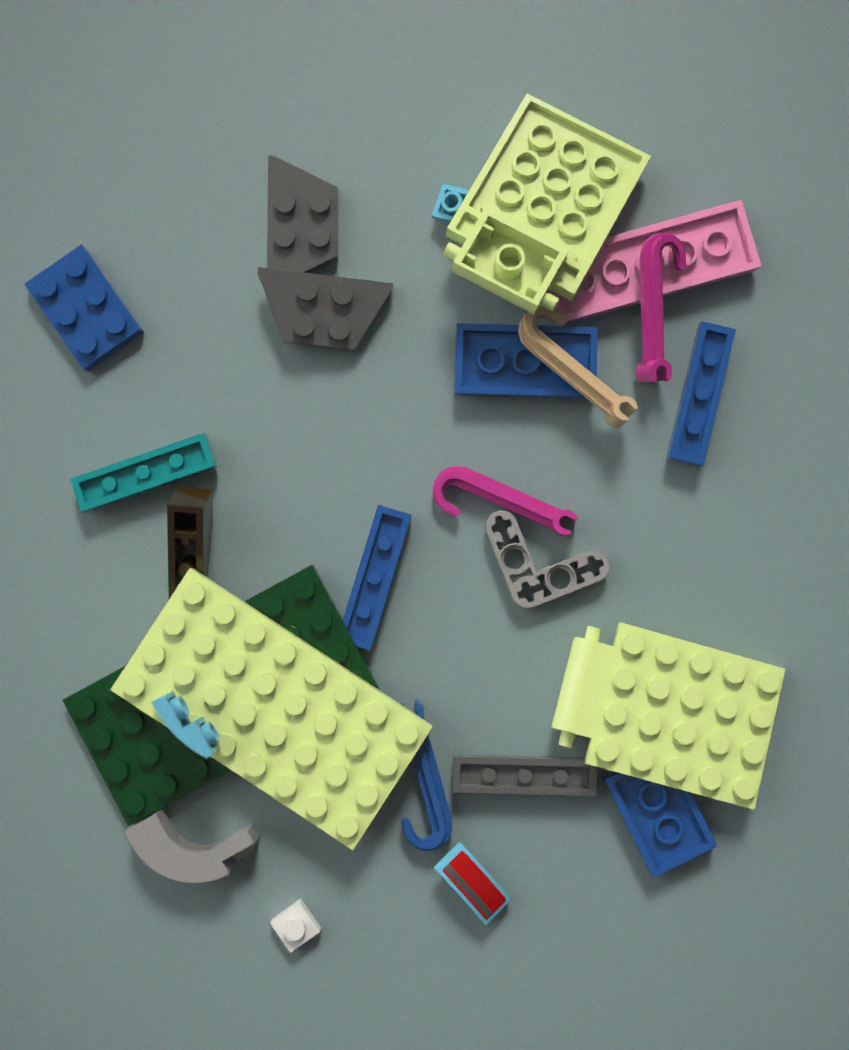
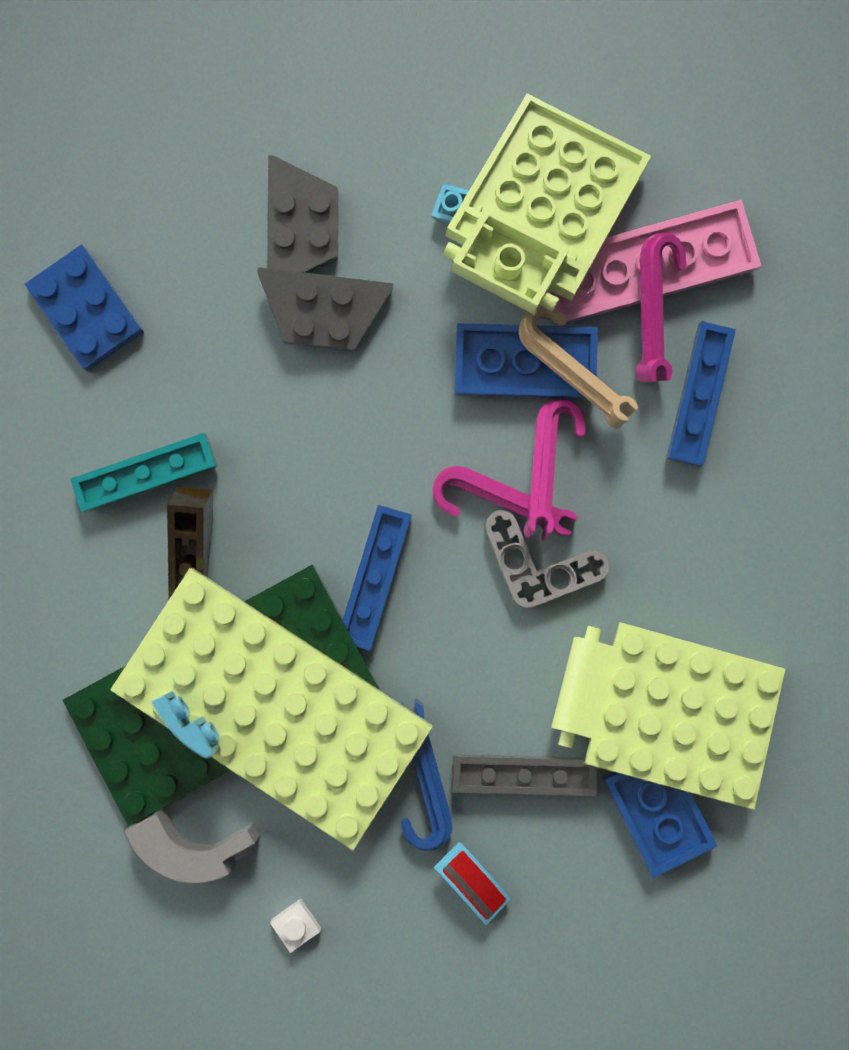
none -> dark pink piece [524,399,586,541]

